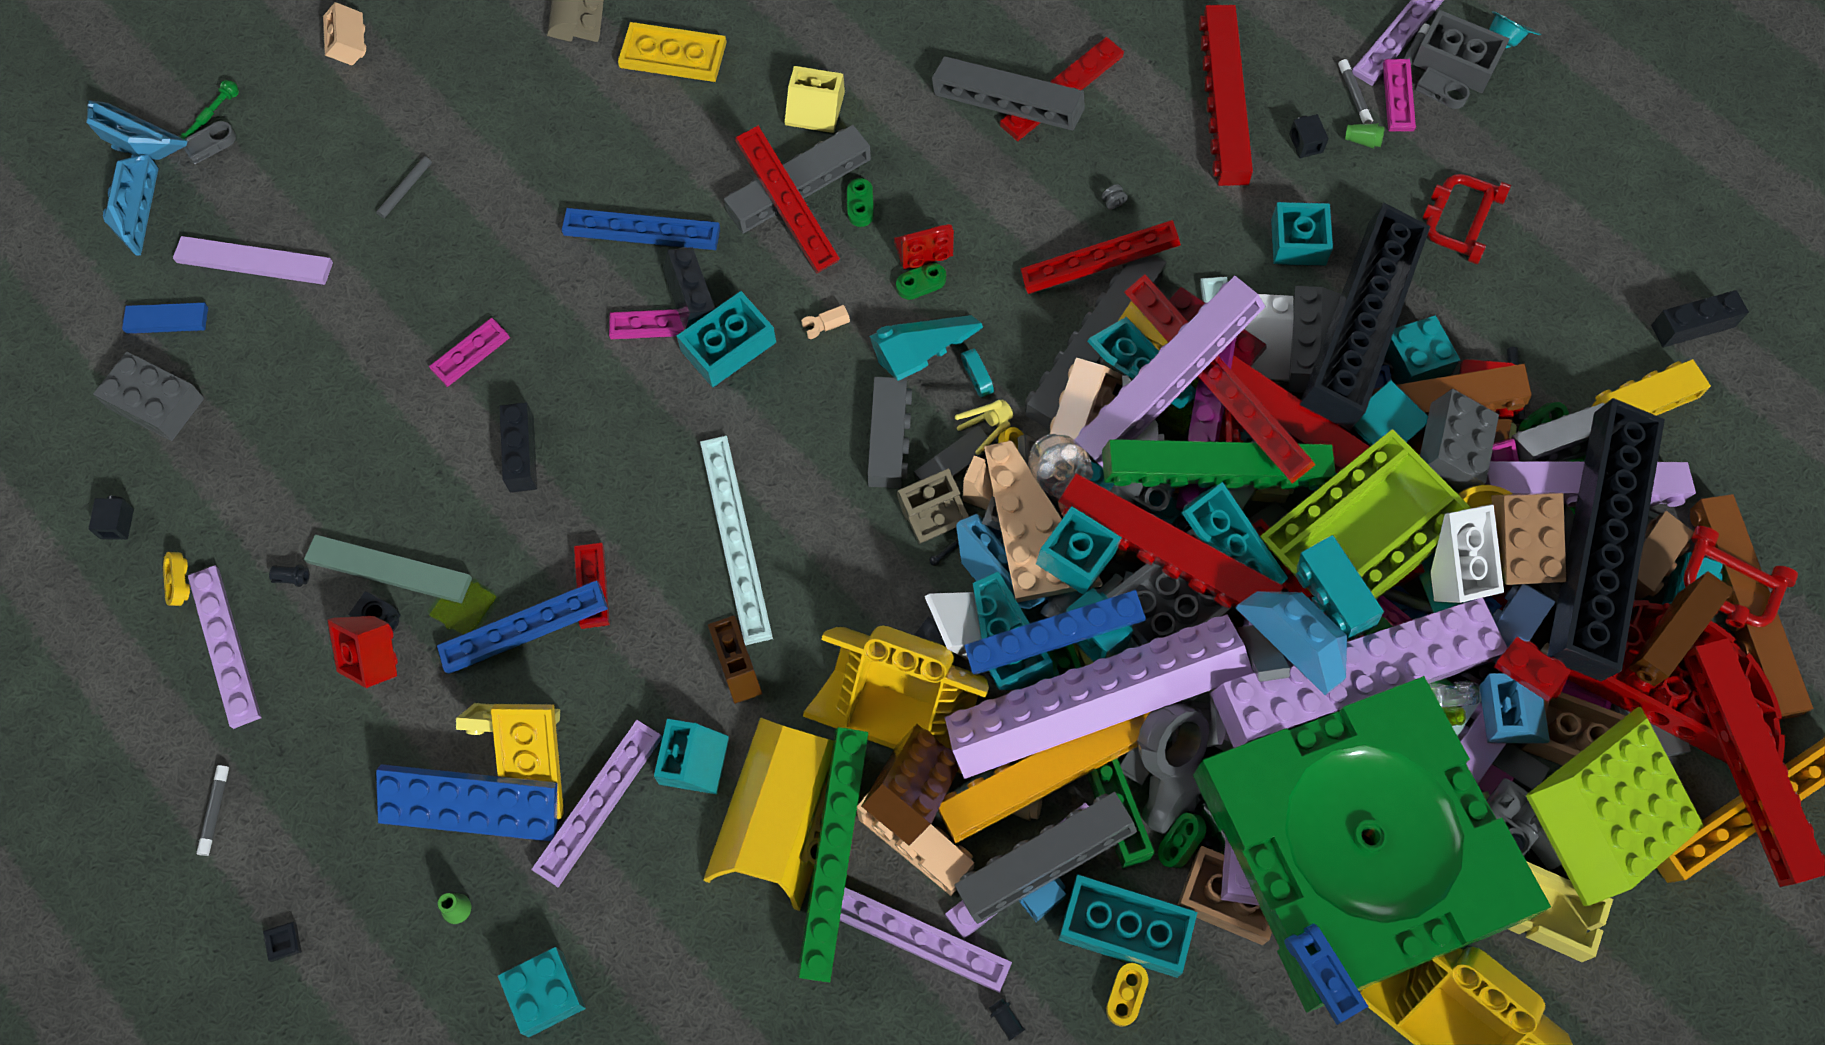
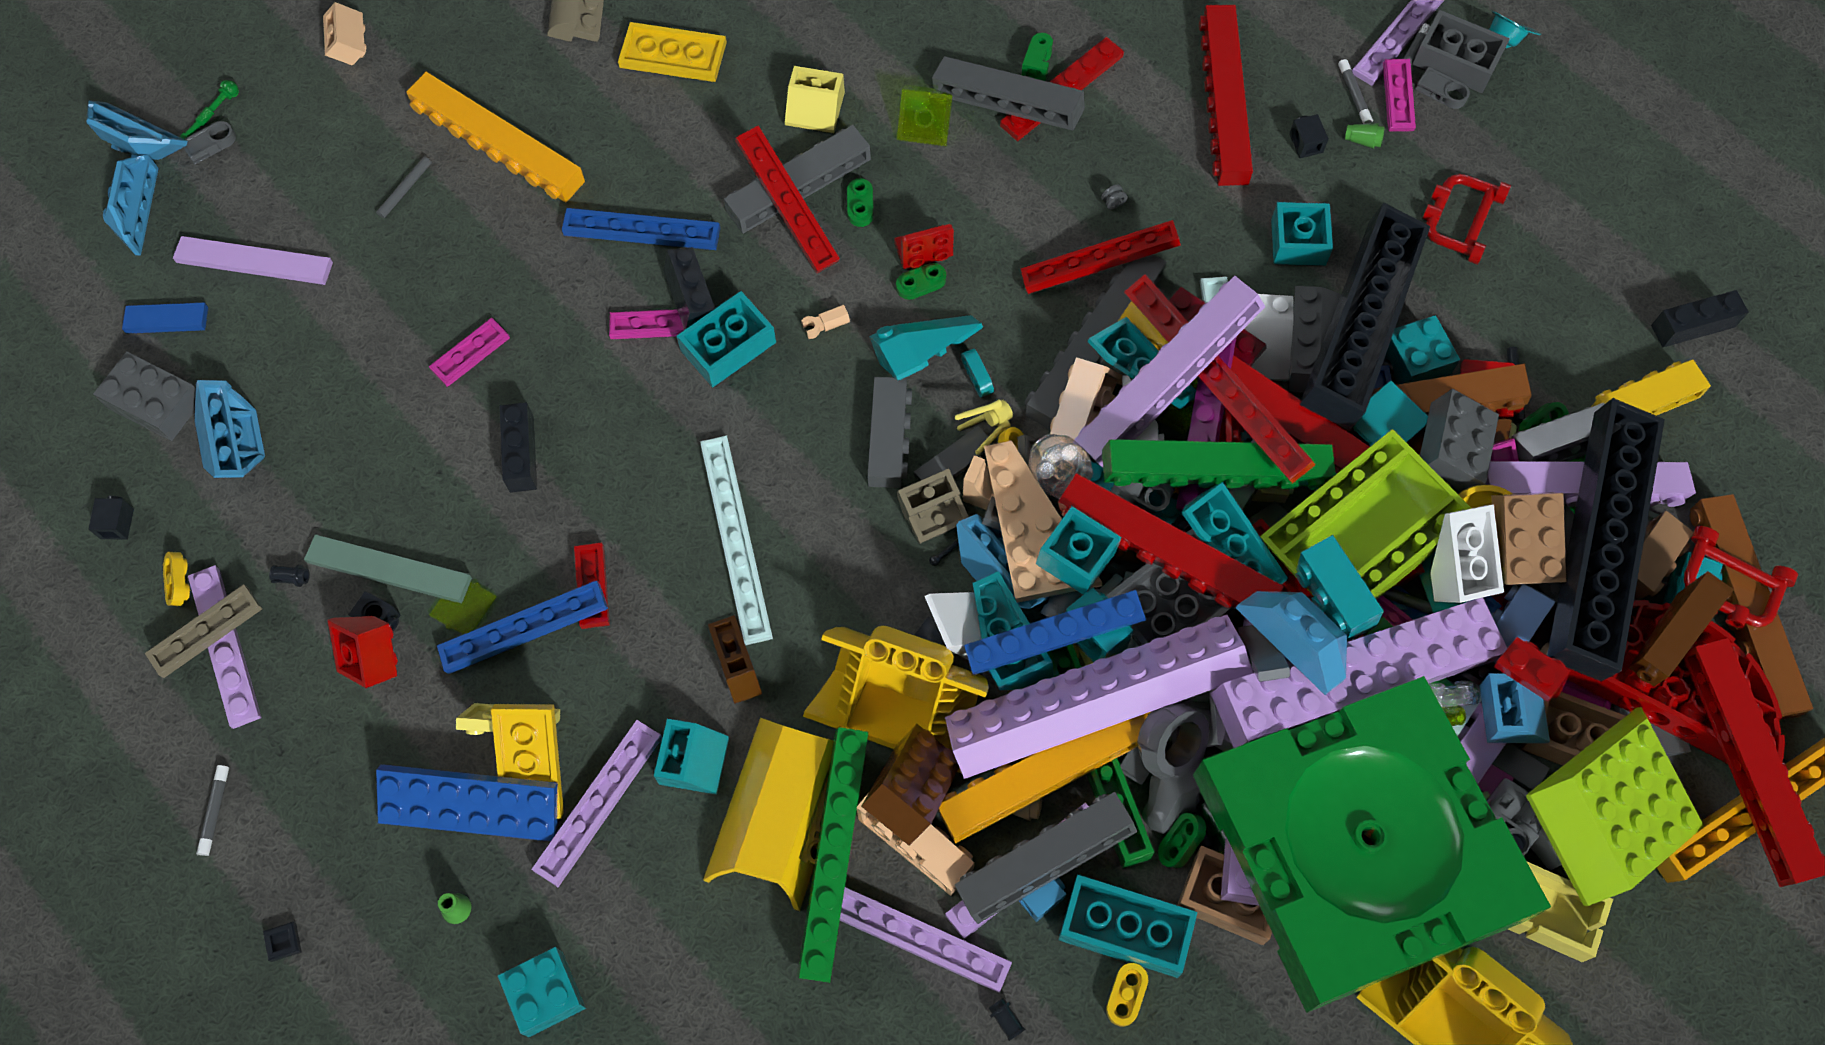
blue plate [1284,923,1369,1025] -> none
none -> dark tan plate [145,585,263,678]
none -> dark azure wedge [195,380,265,478]
none -> light orange brick [406,72,585,203]
none -> clear neon green slope [897,85,953,146]
none -> green leg [1021,33,1053,81]

